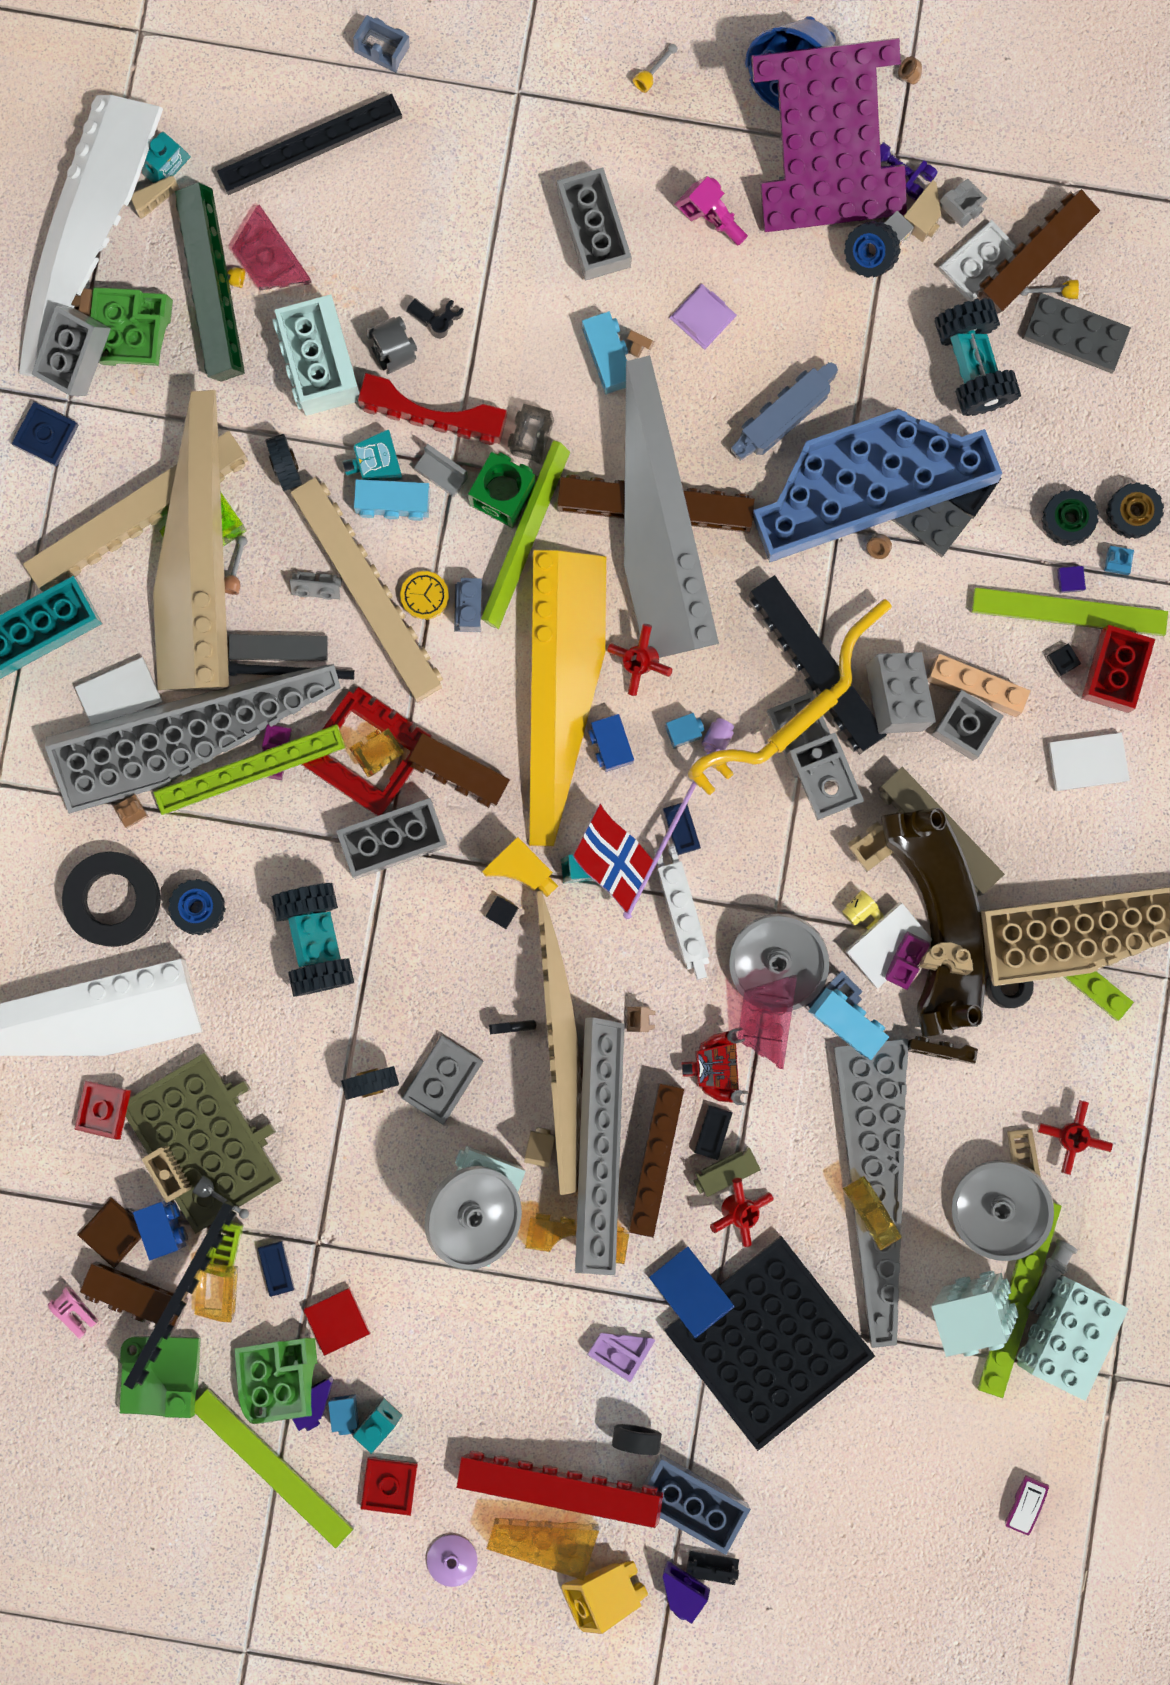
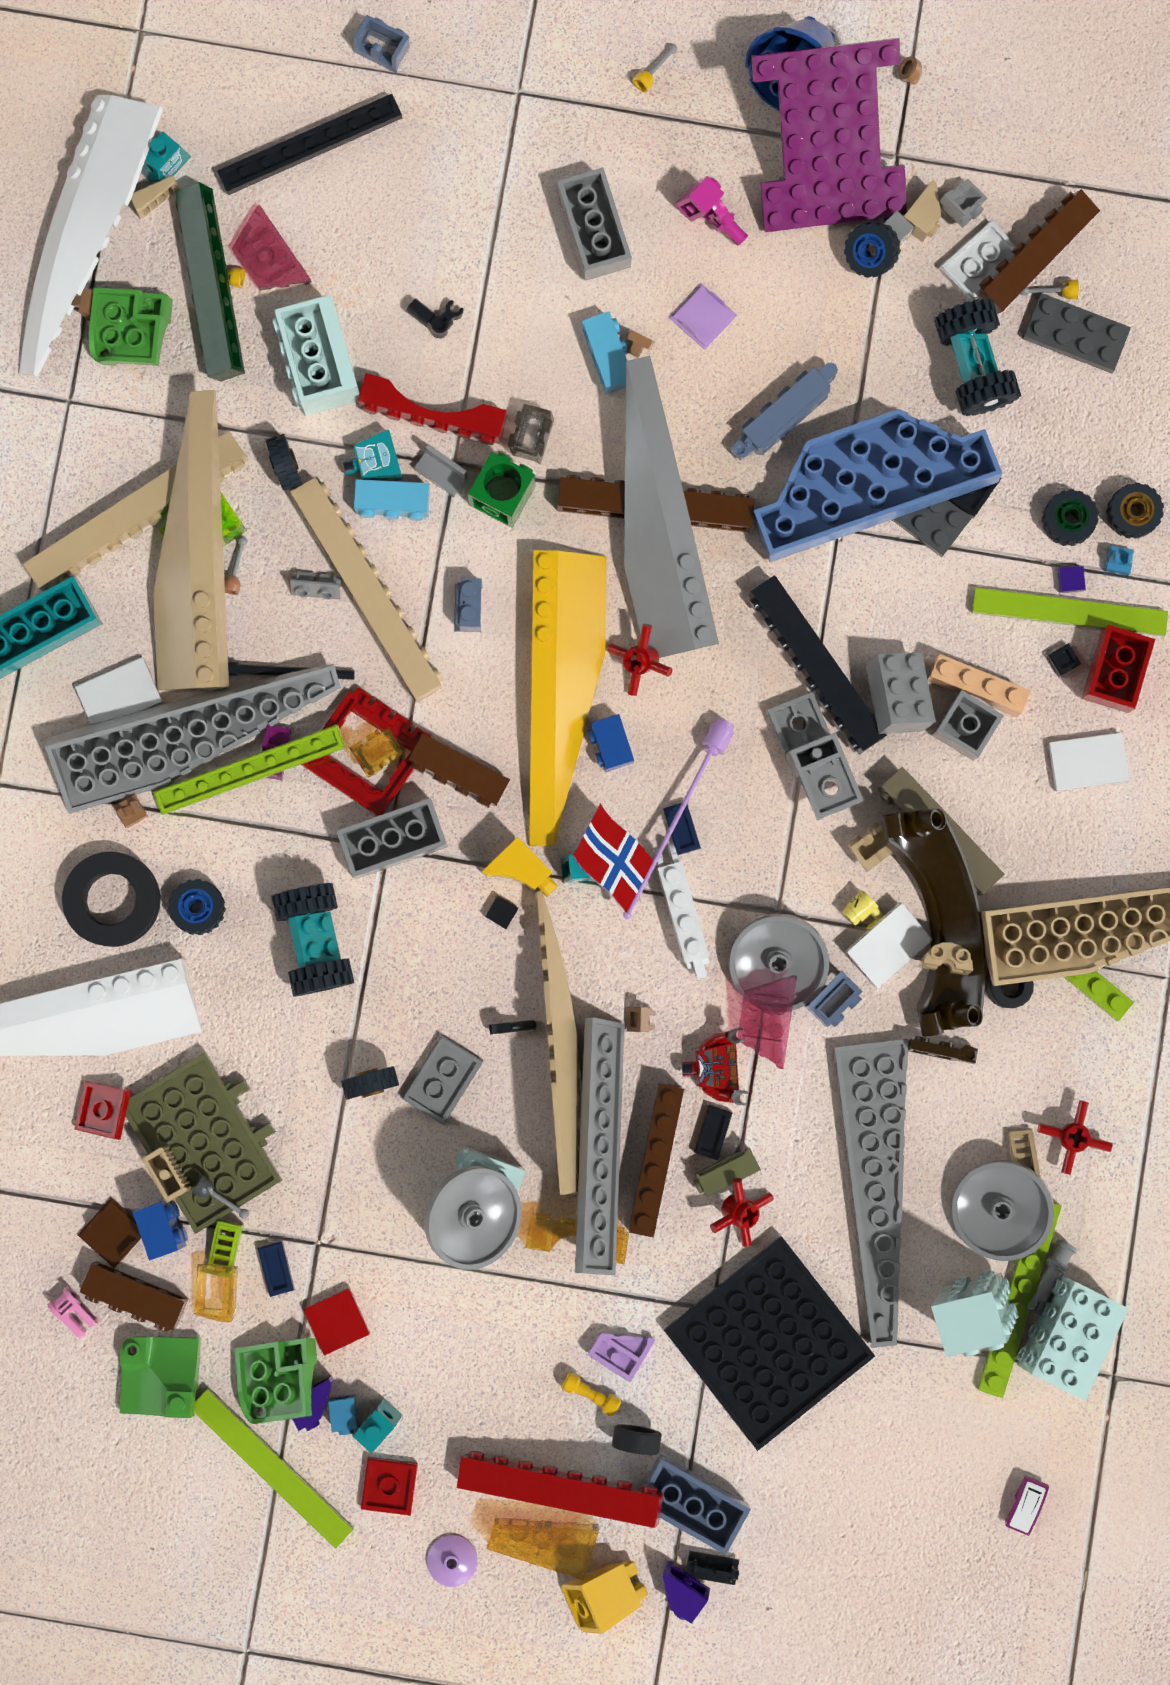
dark blue tile [12,402,79,467] -> none
light grey brick [32,306,111,396] -> none
black plate [123,1200,237,1390] -> none
dark grey tile [229,634,328,661] -> none
dark grey brick [366,316,417,374] -> none
yellow tile [400,571,449,620] -> none
lime tile [481,440,570,629] -> none
tan slope [524,1127,555,1167] -> none
blue tile [649,1246,735,1338] -> none
dark azure brick [665,713,704,749] -> none
yellow piece [688,599,892,795] -> none
medium azure brick [808,988,889,1060] -> none
clear yellow brick [843,1176,902,1251] -> none
medium nougat tile [867,534,892,559] -> none
dark purple bar [880,142,938,200] -> none
magenta slope [885,931,930,990] -> none
none -> yellow piece [561,1371,621,1417]

